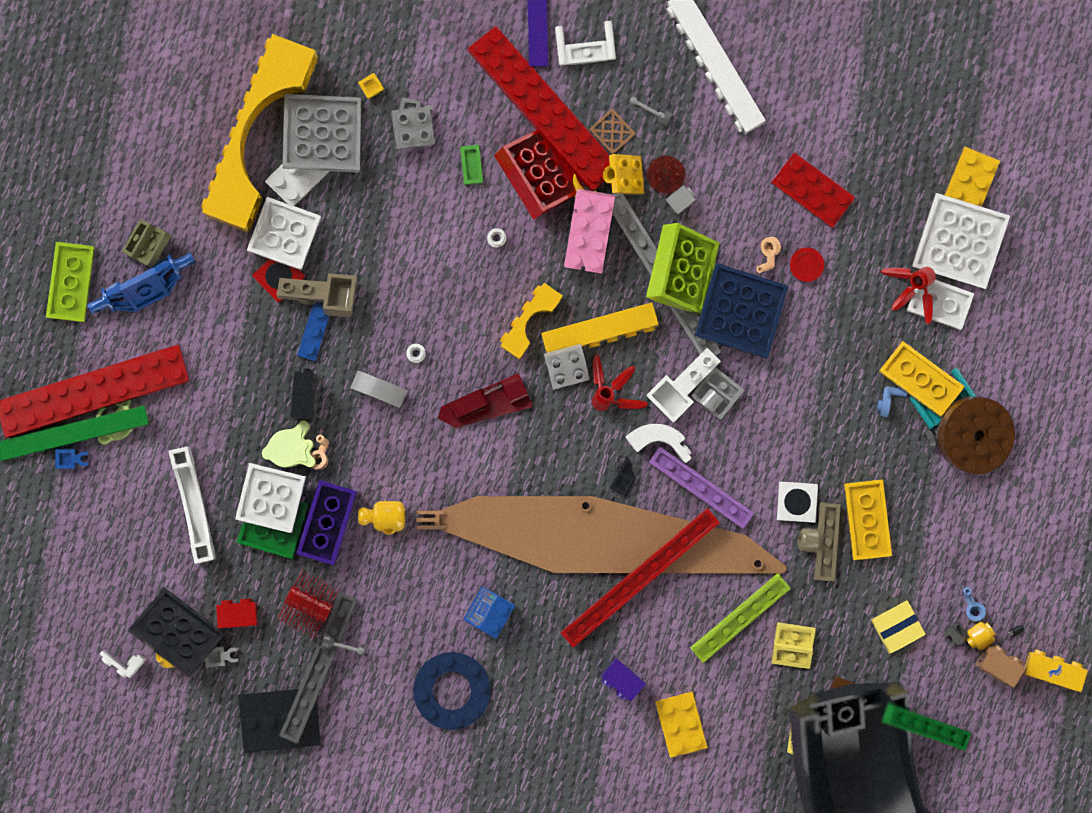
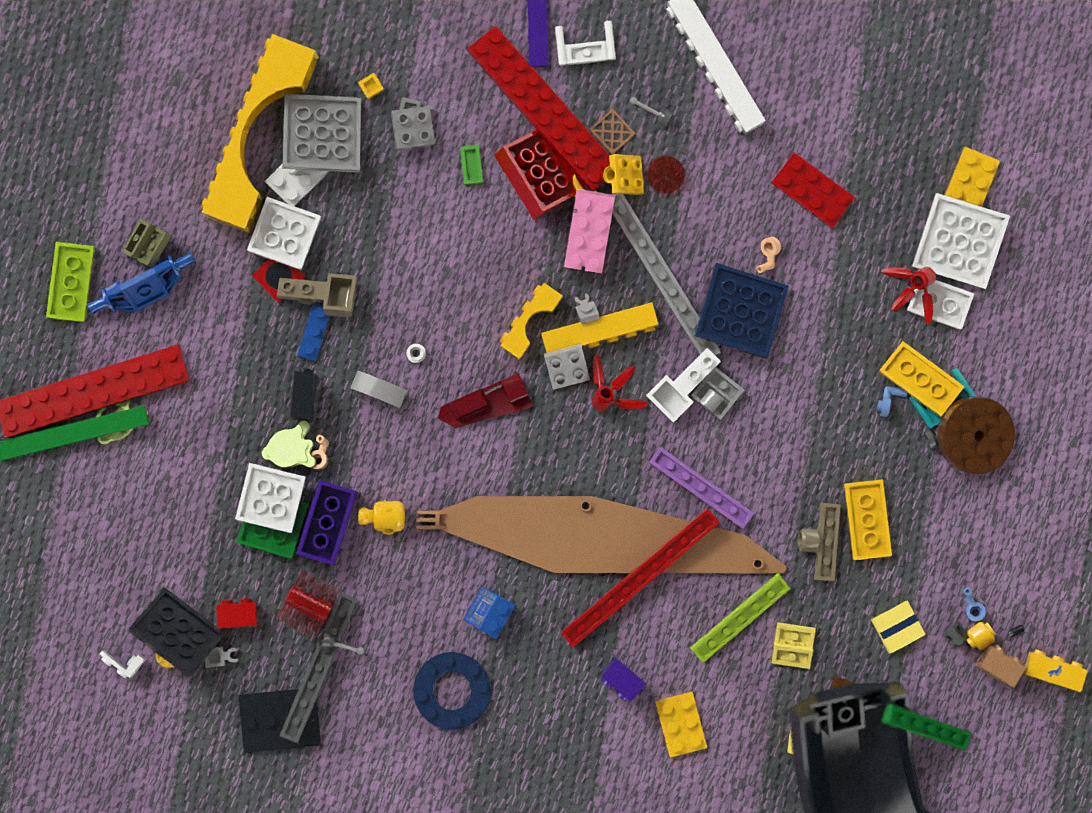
blue plate [55,449,89,469] -> none
white arch [169,446,216,564] -> none
white plate [487,228,506,248] -> none
black tile [609,457,635,497] -> none
white arch [625,424,691,464] -> none
lime slope [646,223,720,315] -> none
light grey brick [665,185,696,216] -> none
white tile [777,482,818,523] -> none
red piece [789,248,824,282] -> none
none -> light grey plate [575,294,600,324]

